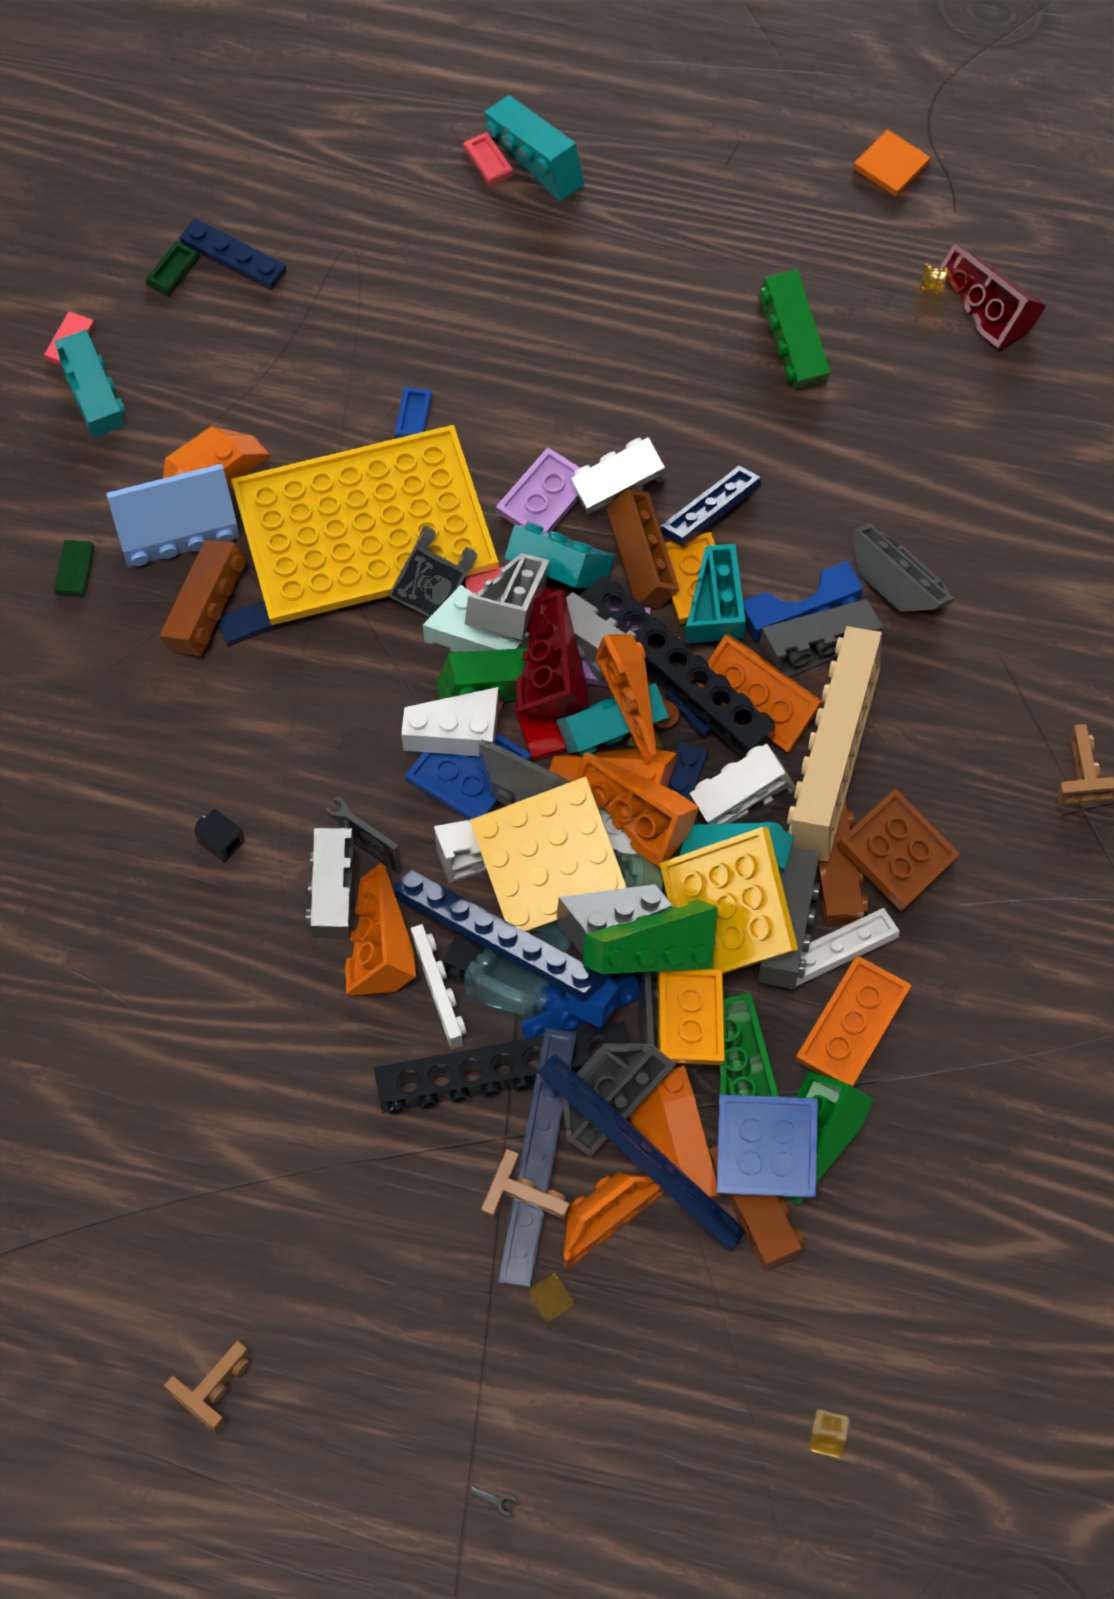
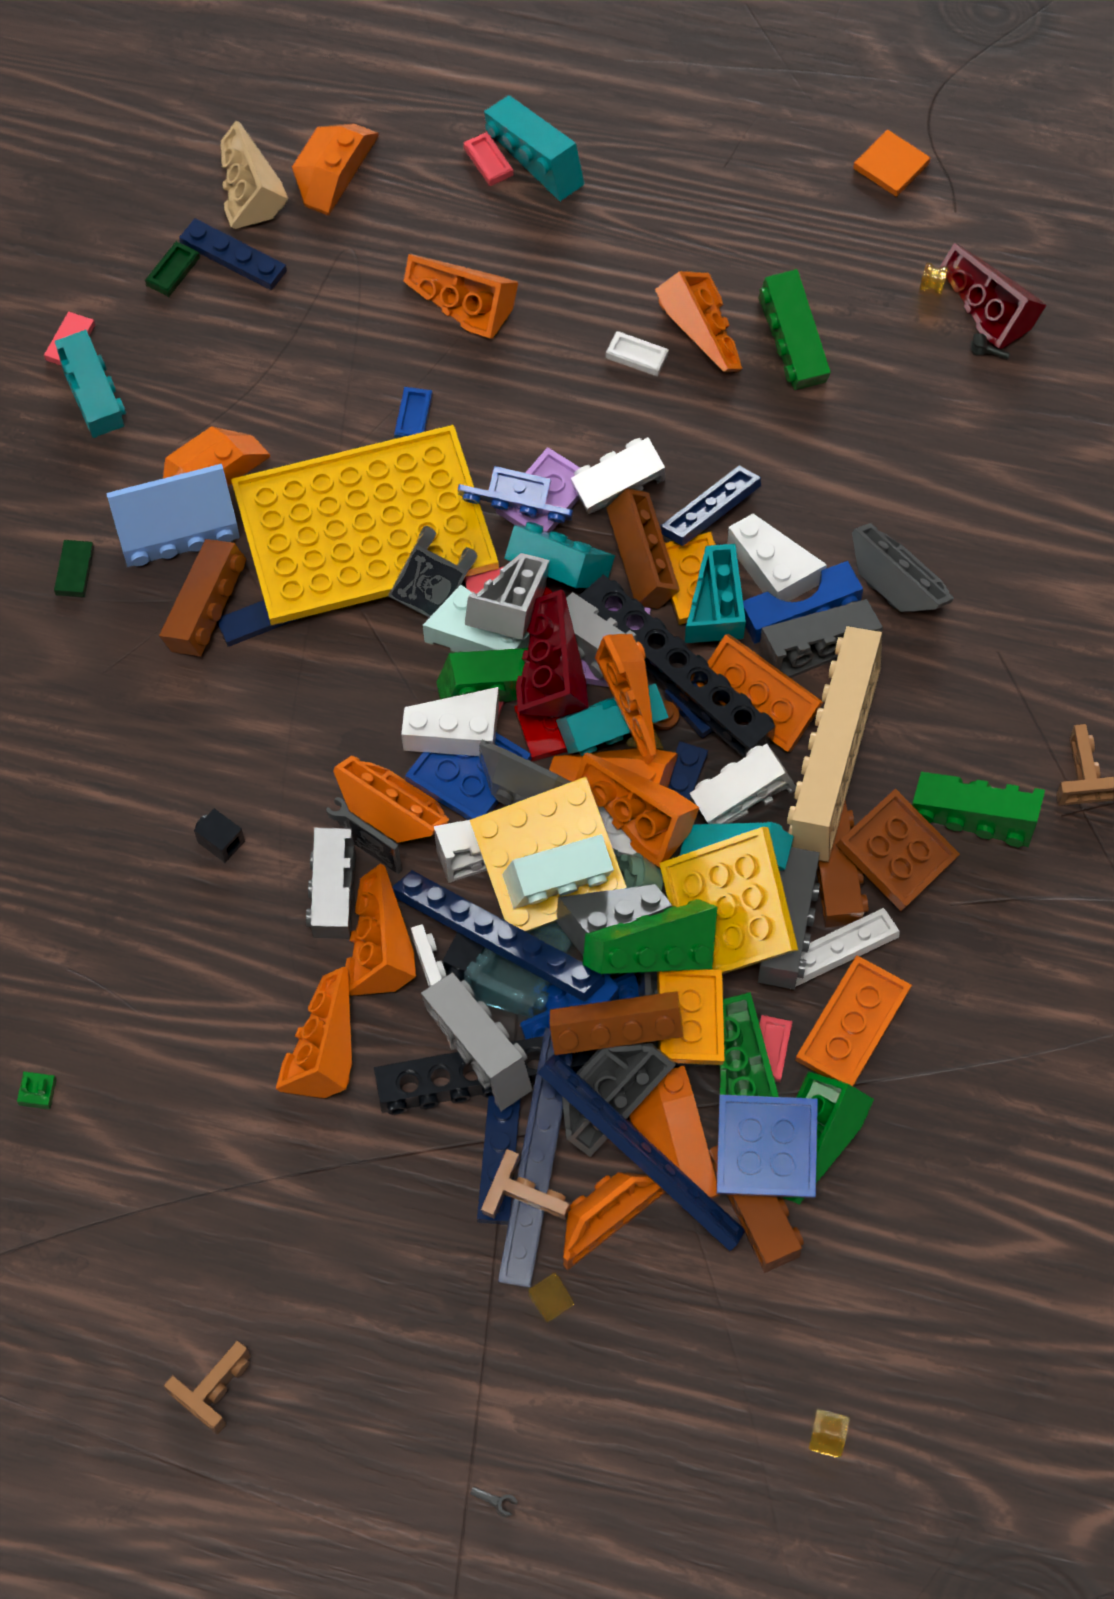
none -> green tile [17,1072,57,1109]
none -> tan wedge [221,121,288,229]
none -> orange wedge [276,966,352,1098]
none -> orange wedge [292,124,379,216]
none -> orange wedge [333,755,449,843]
none -> orange wedge [403,254,519,338]
none -> light grey wedge [421,972,533,1111]
none -> bracket [457,466,573,523]
none -> dark blue plate [477,1096,521,1225]
none -> light aqua wedge [502,834,614,909]
none -> dark orange brick [549,991,683,1055]
none -> white tile [606,331,669,377]
none -> orange wedge [655,271,742,372]
none -> white wedge [727,514,827,602]
none -> coral tile [760,1015,792,1082]
none -> green wedge [912,771,1045,847]
none -> pearl dark grey hand [971,333,1010,360]

